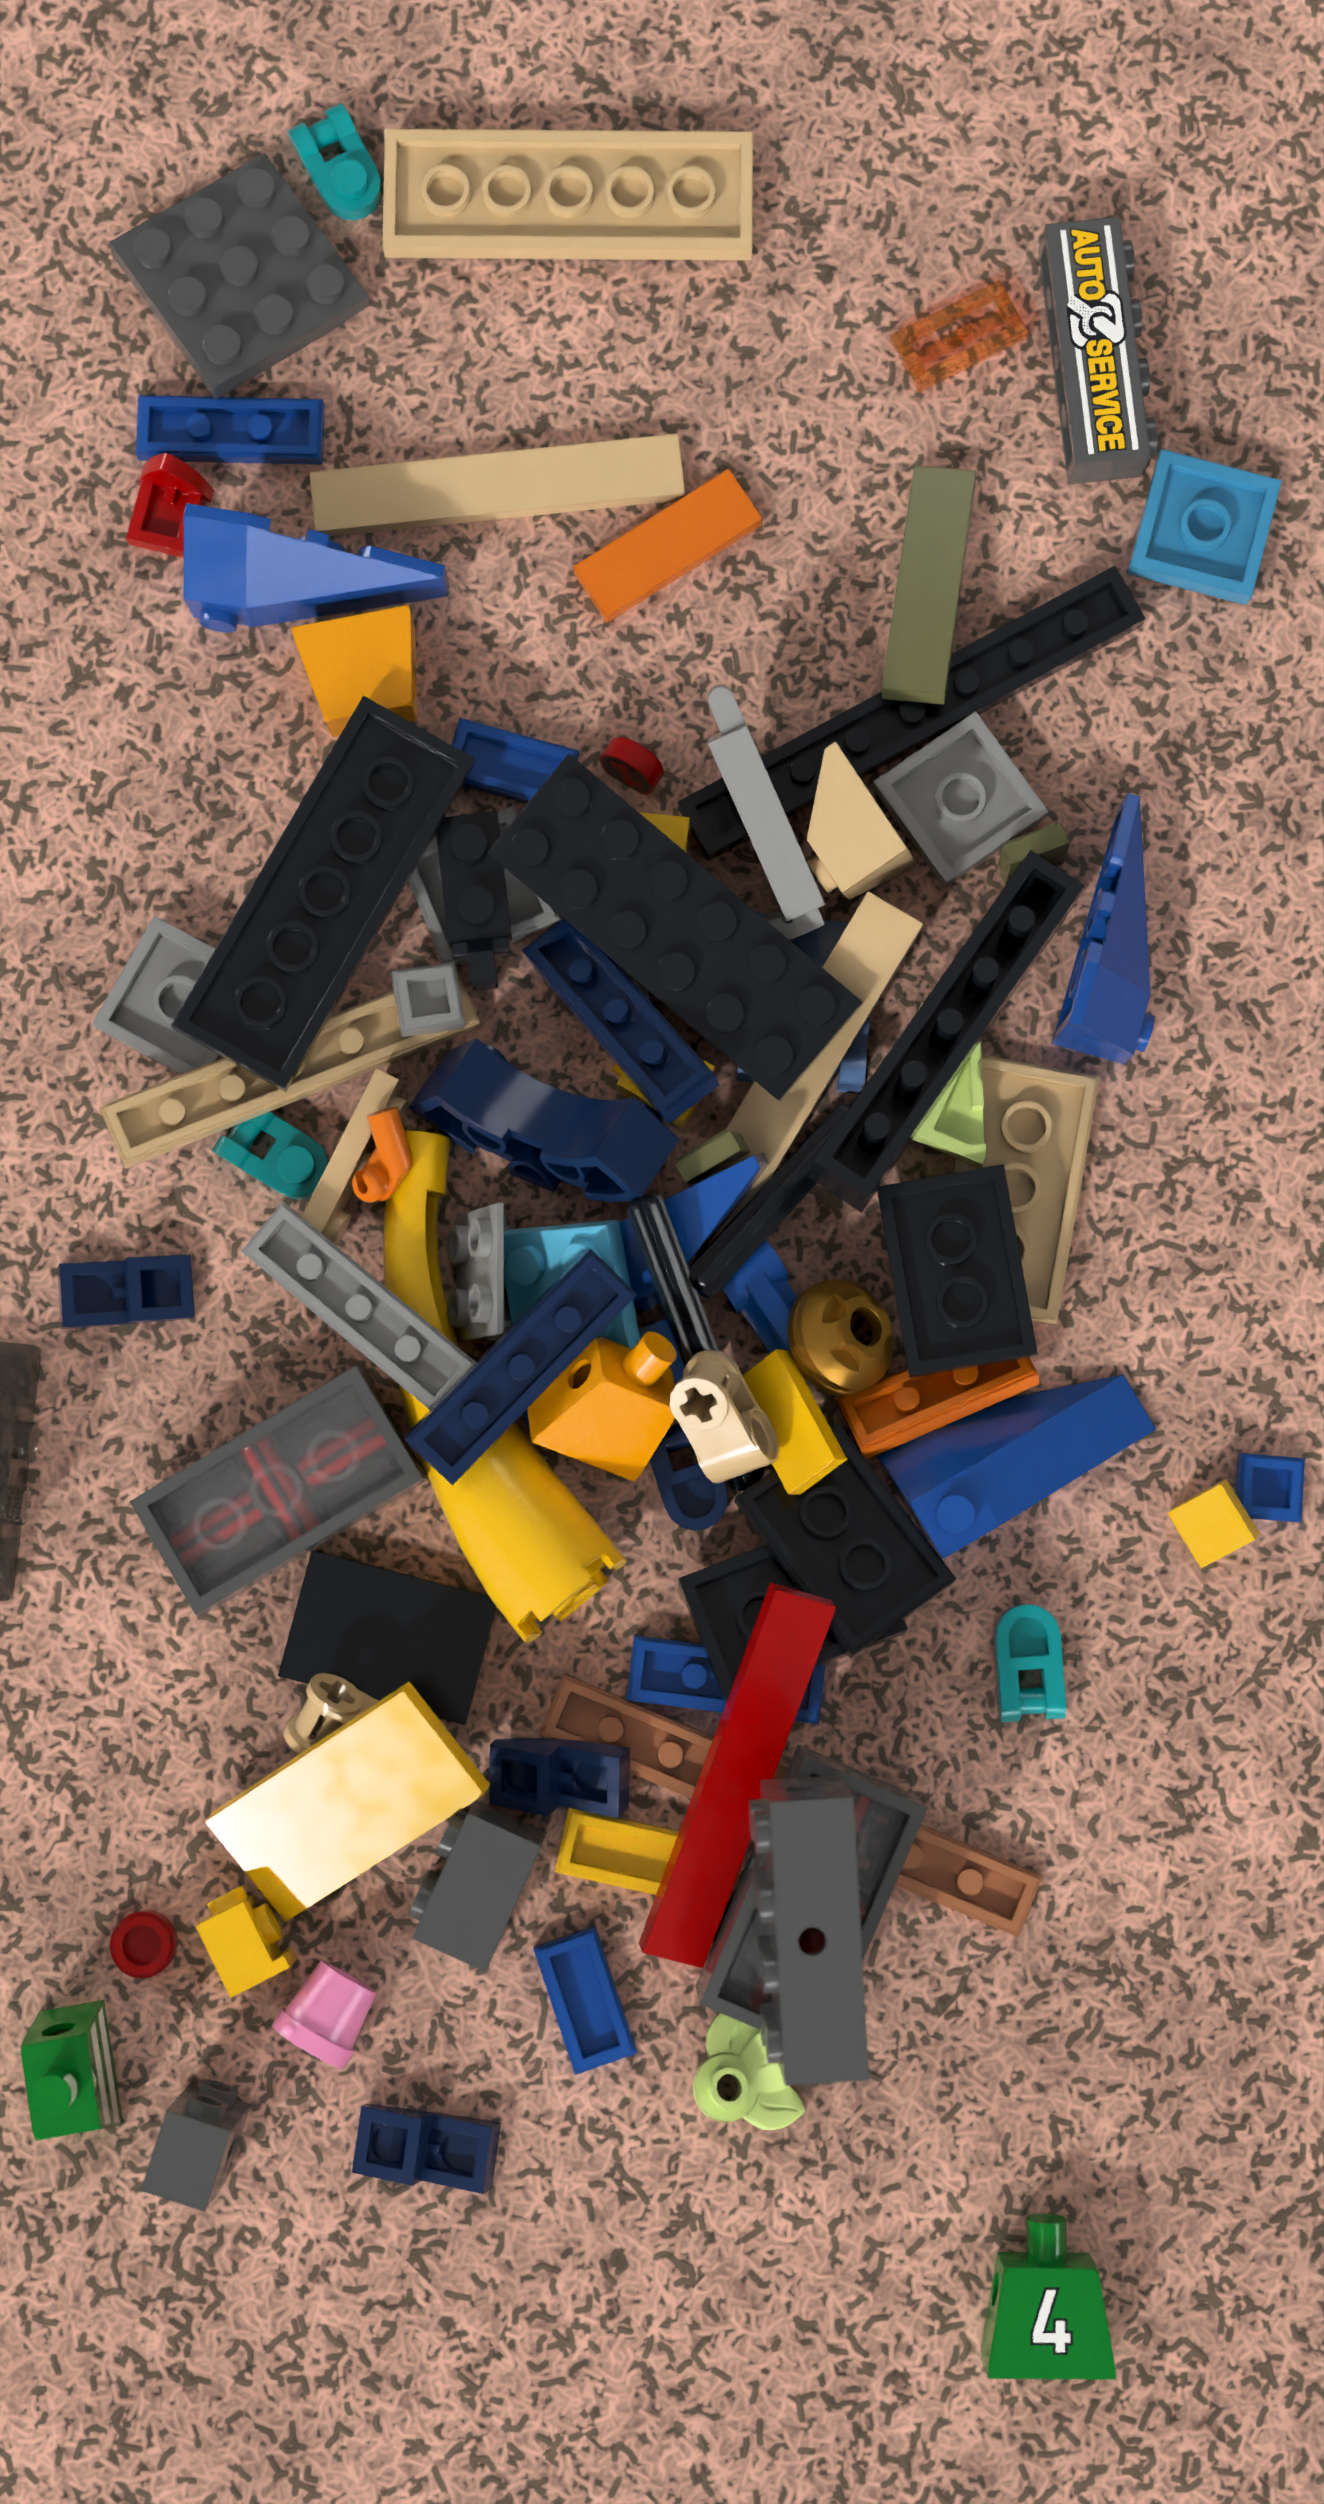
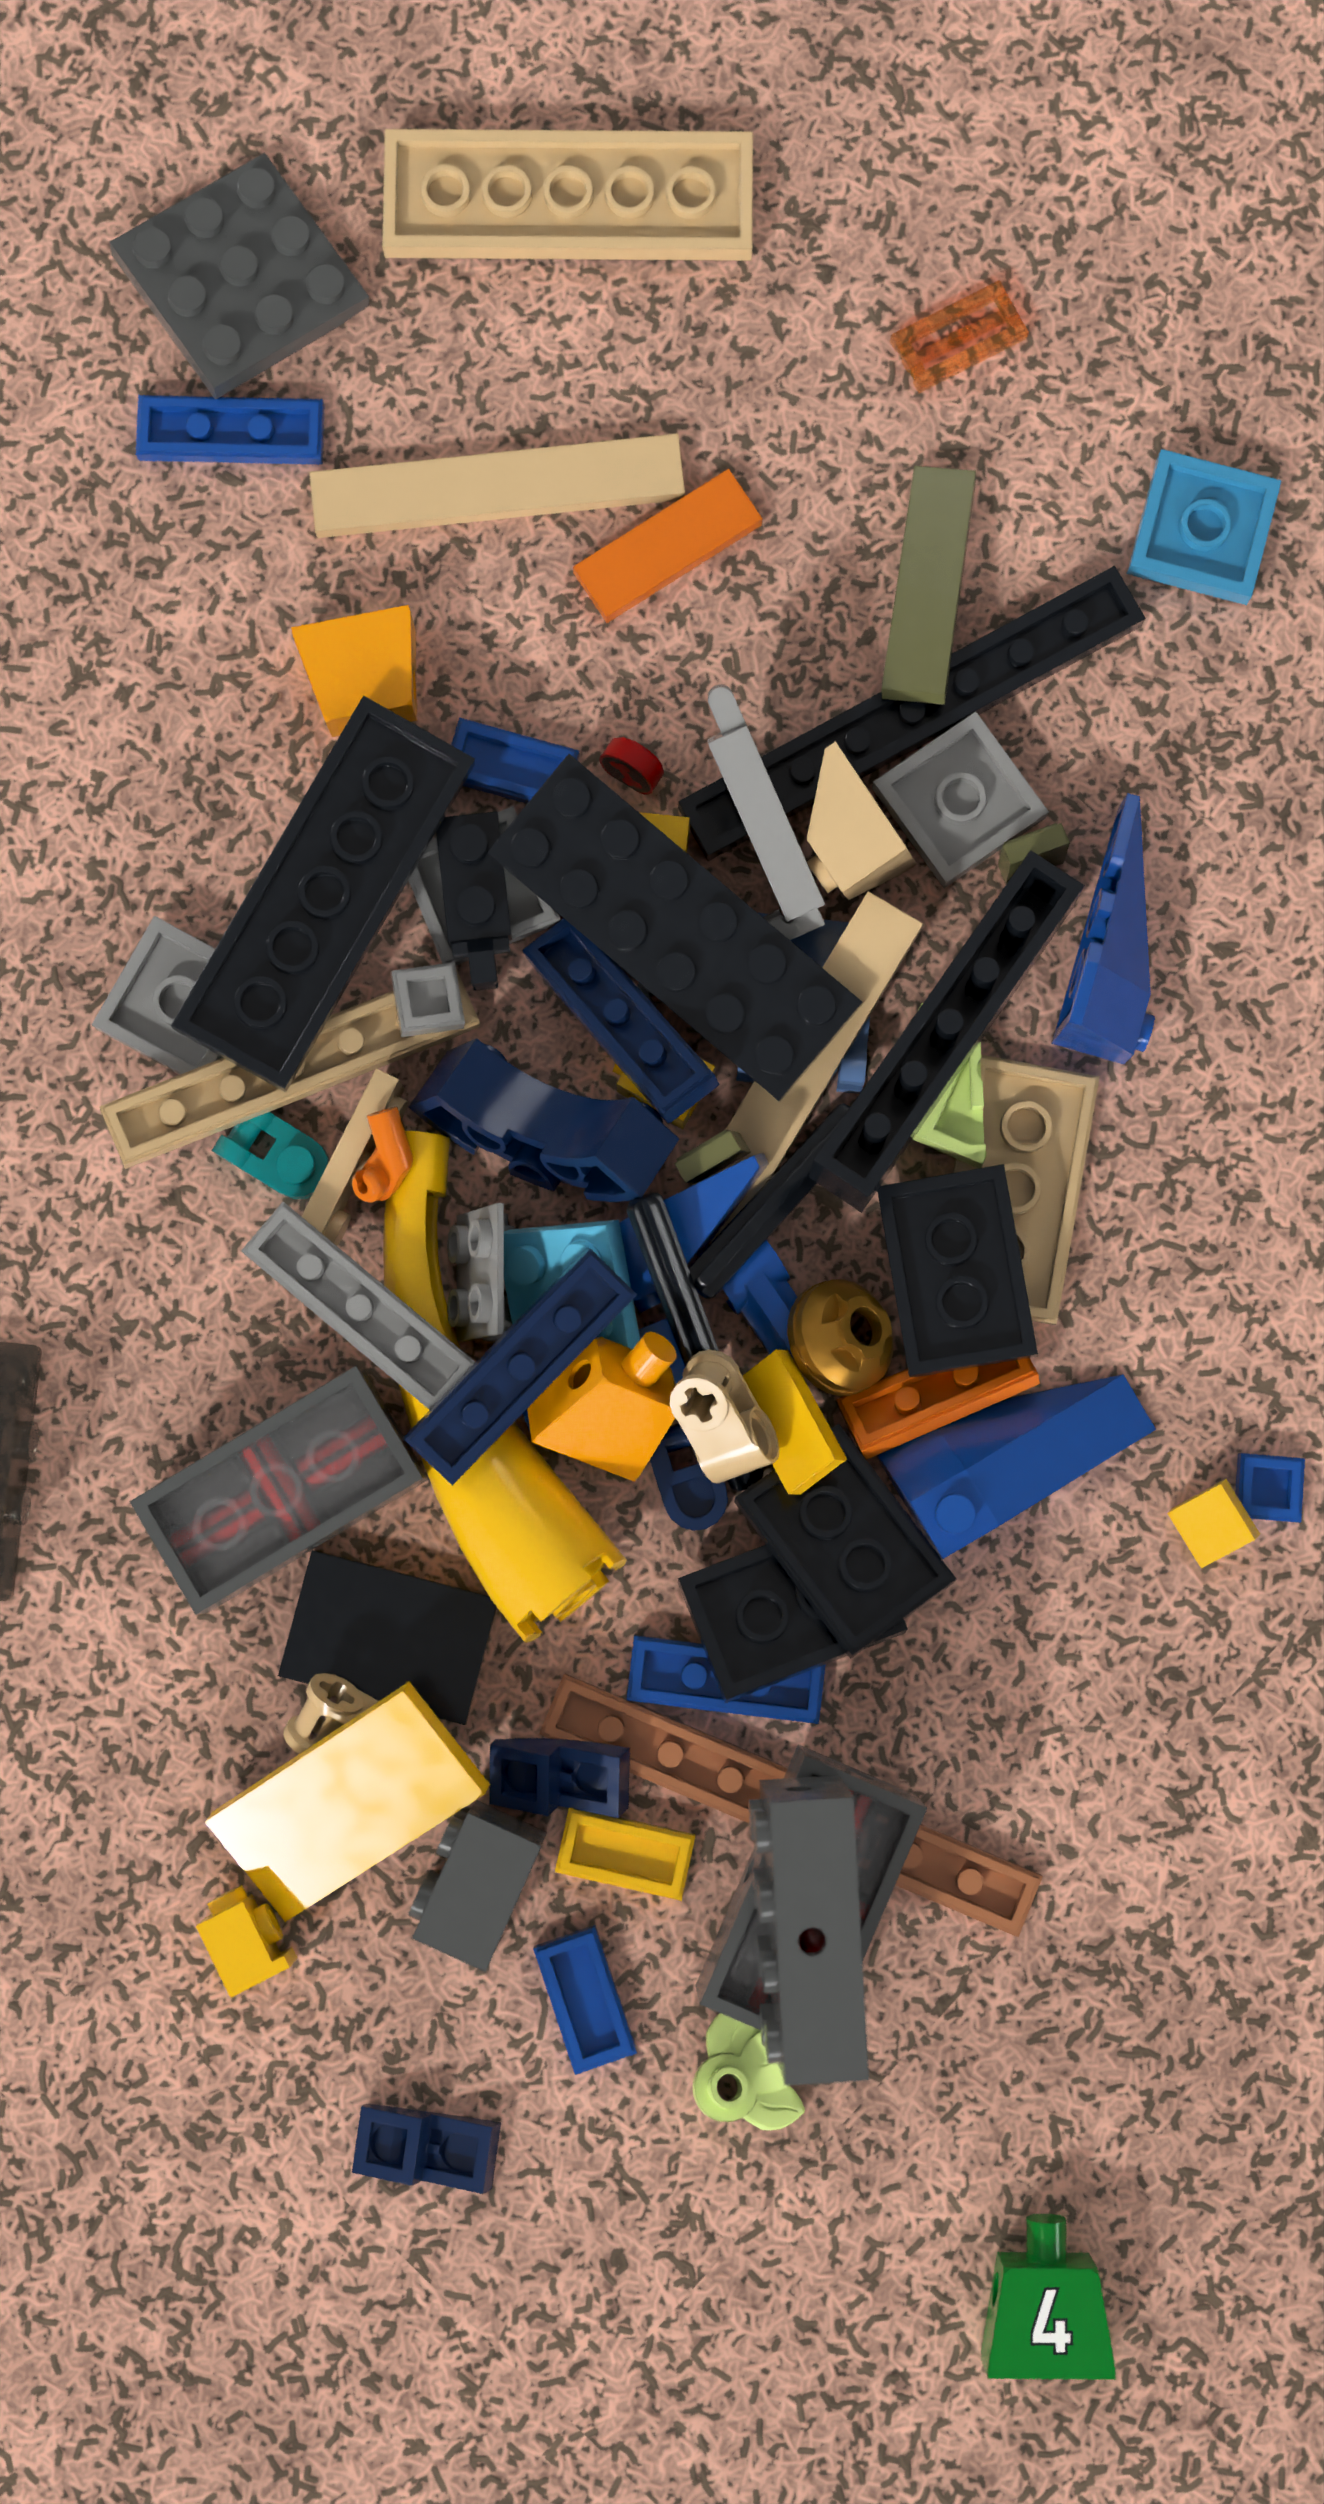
green torso [21,2000,123,2141] -> none
dark blue slope [57,1254,195,1329] -> none
red tile [110,1910,178,1979] -> none
red tile [126,453,214,558] -> none
dark grey brick [140,2080,251,2212] -> none
blue wedge [184,503,449,633] -> none
bright pink piece [271,1960,377,2070] -> none
teal plate [287,103,383,220] -> none
red tile [638,1582,836,1968] -> none
teal plate [993,1603,1066,1723] -> none
brick [1038,217,1158,485] -> none

